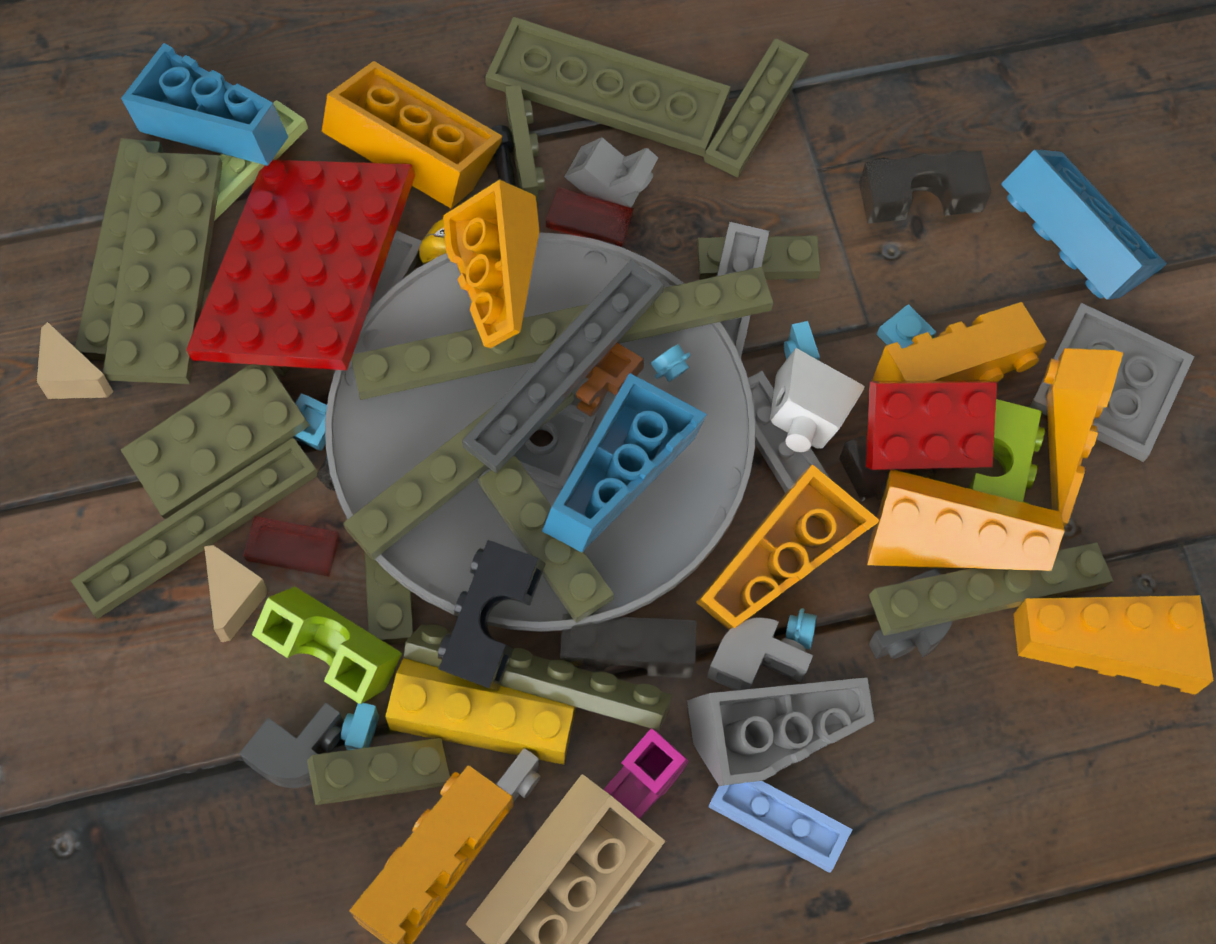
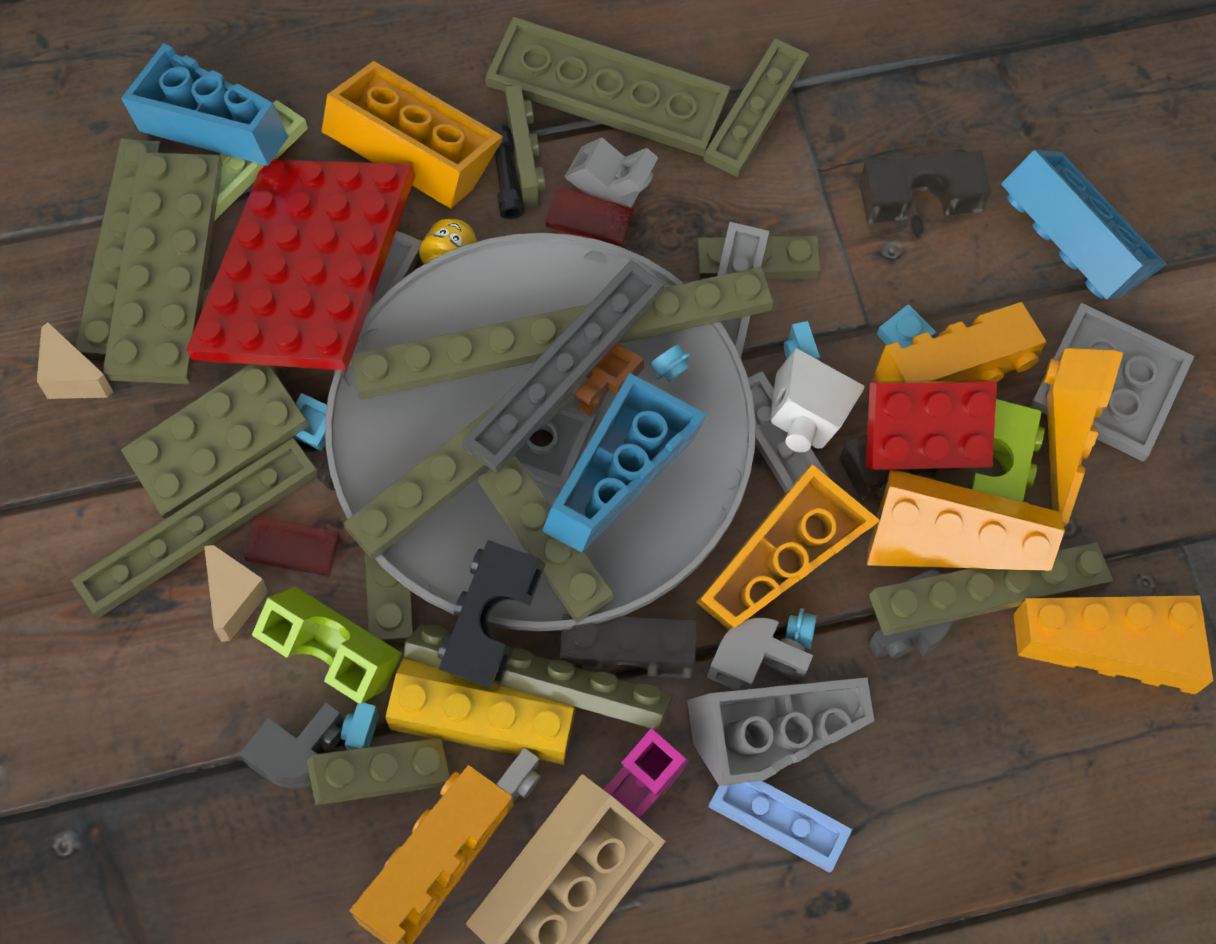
light orange wedge [443,179,540,349] -> none

